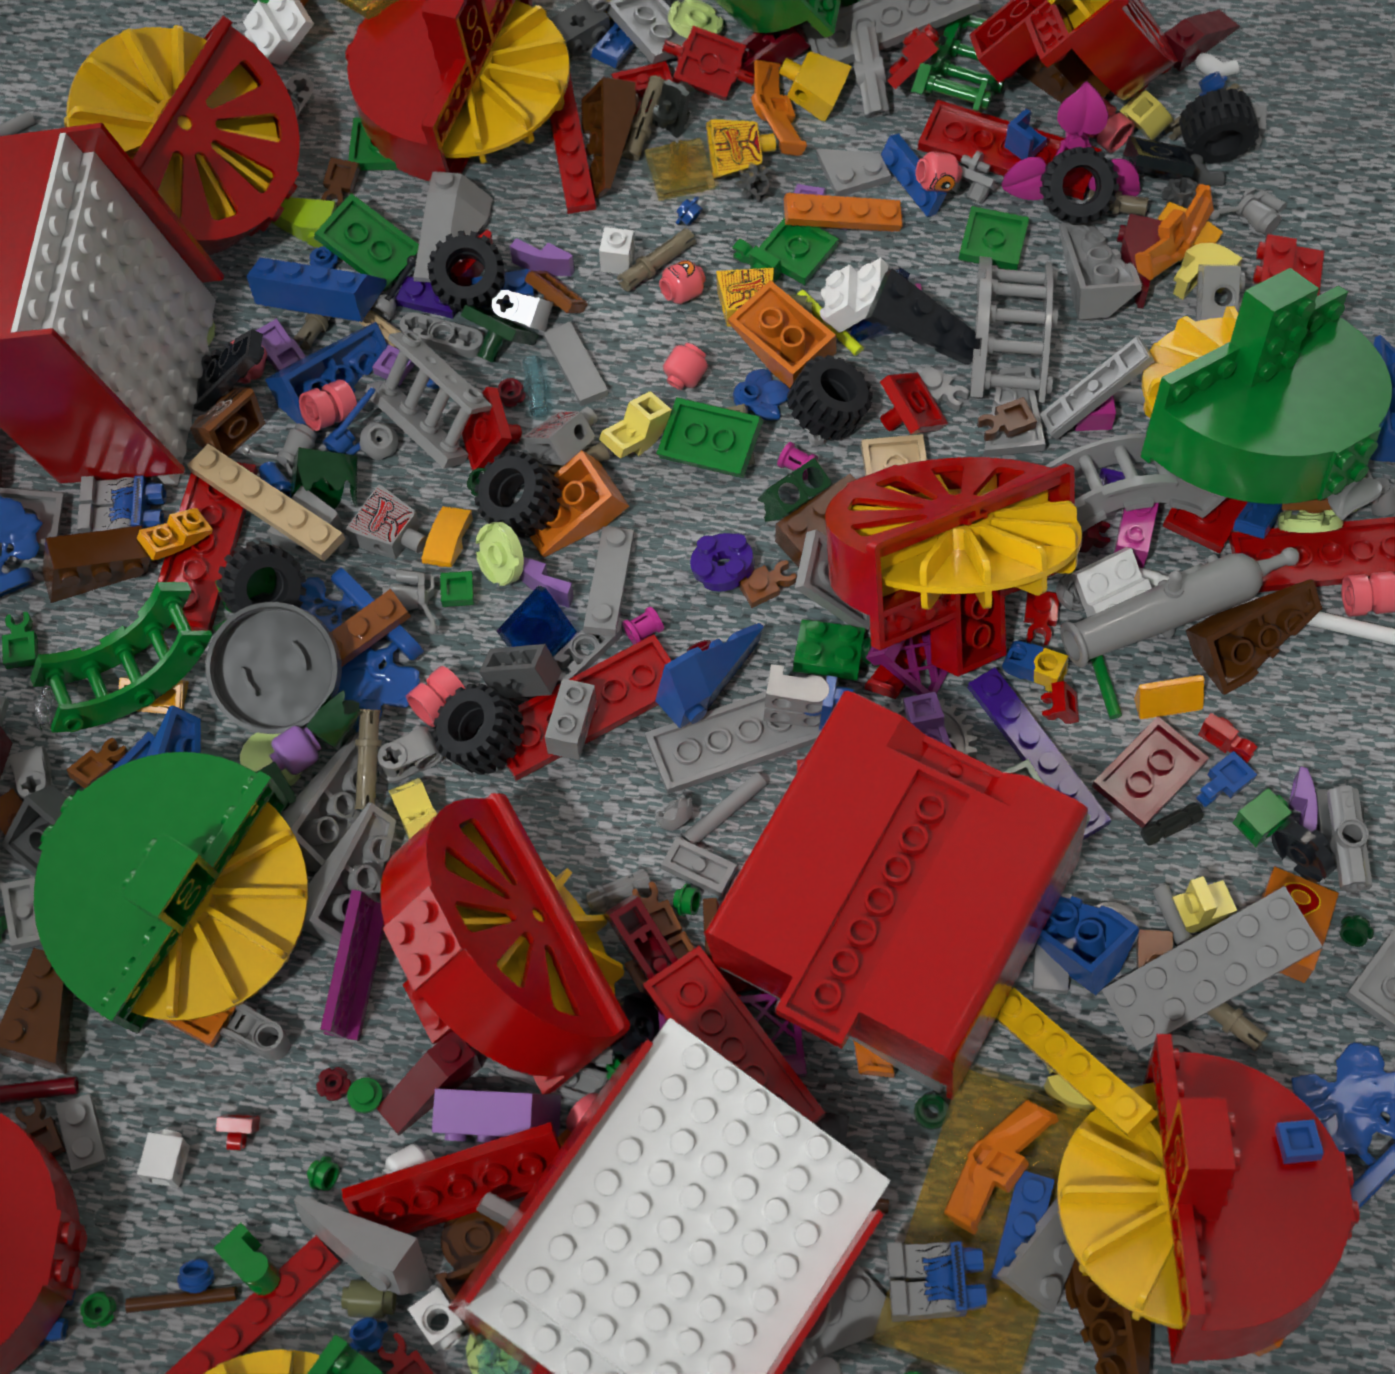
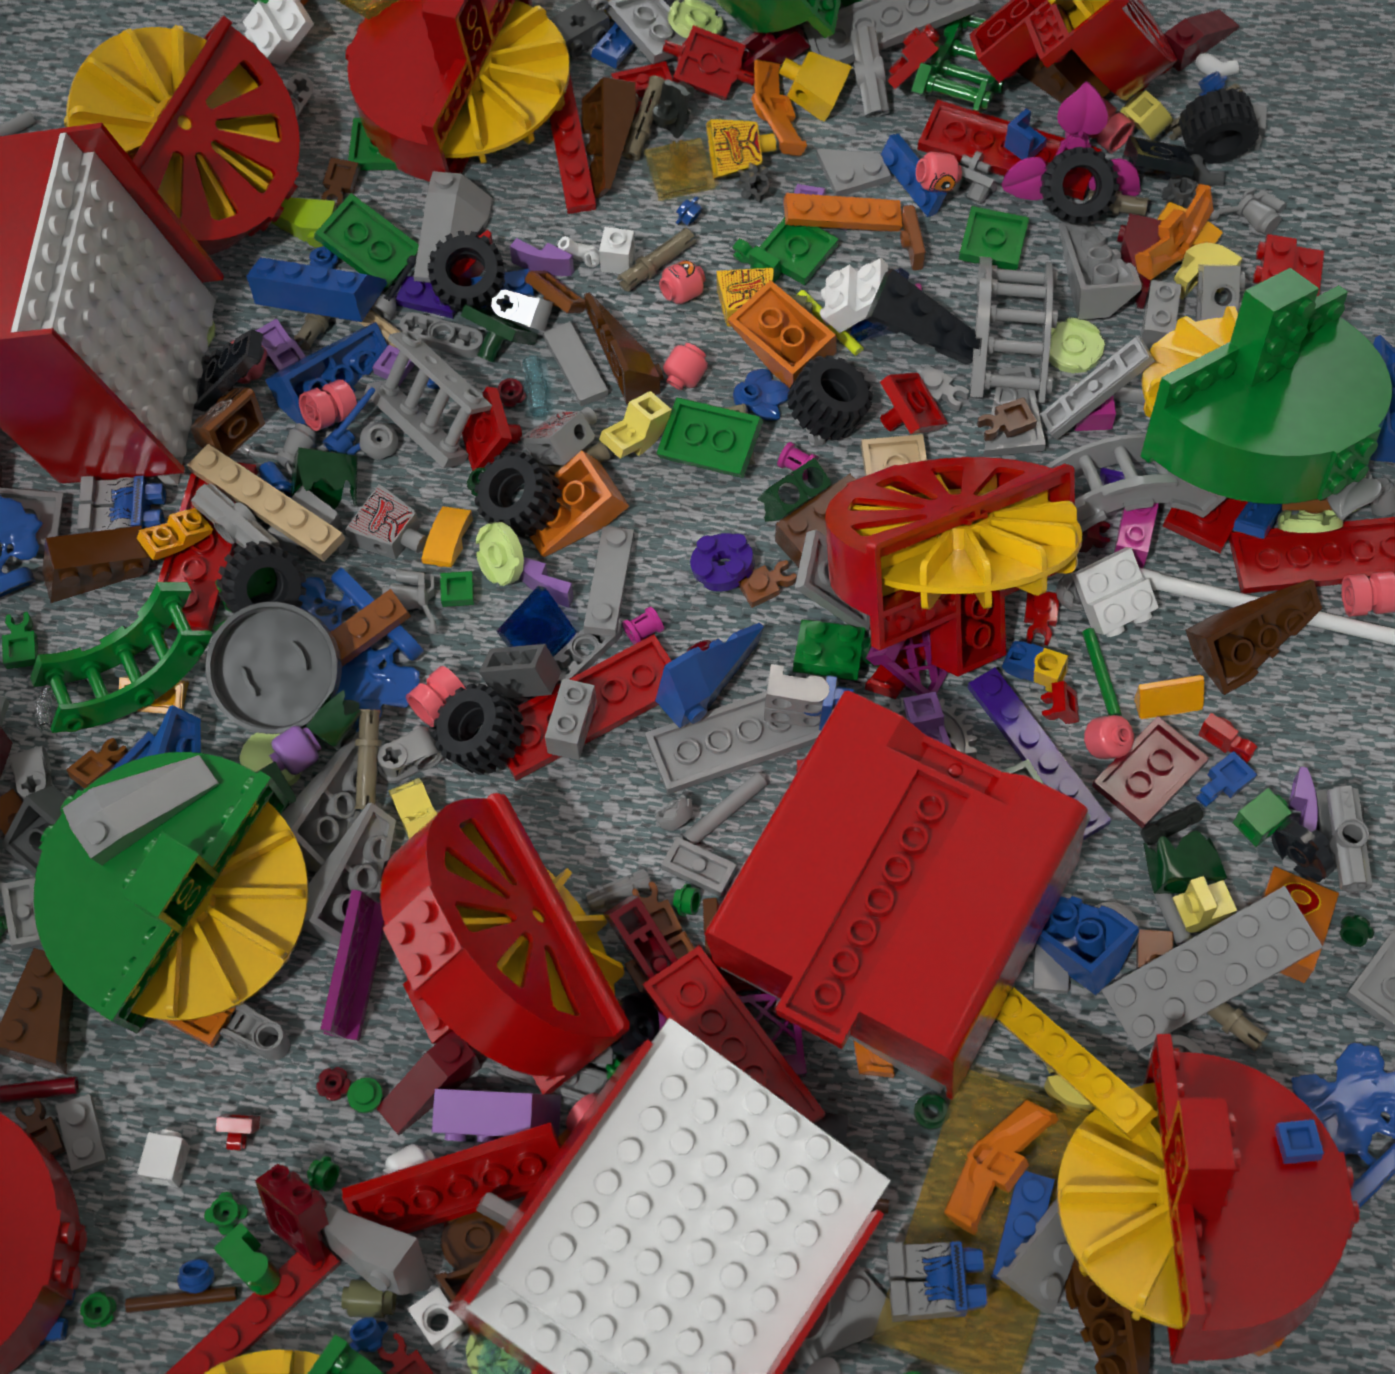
light grey piece [1060,547,1300,668] -> none
none -> light grey wedge [62,755,219,865]
none -> light grey piece [191,483,279,548]
none -> green plate [204,1192,248,1236]
none -> dark red plate [255,1163,329,1266]
none -> white arm [558,236,600,267]
none -> reddish brown wedge [584,292,664,405]
none -> dark orange plate [900,205,926,271]
none -> yellowish green tile [1049,318,1105,373]
none -> coral head [1084,715,1134,759]
none -> light grey brick [1140,280,1182,351]
none -> dark green piece [1143,830,1227,894]

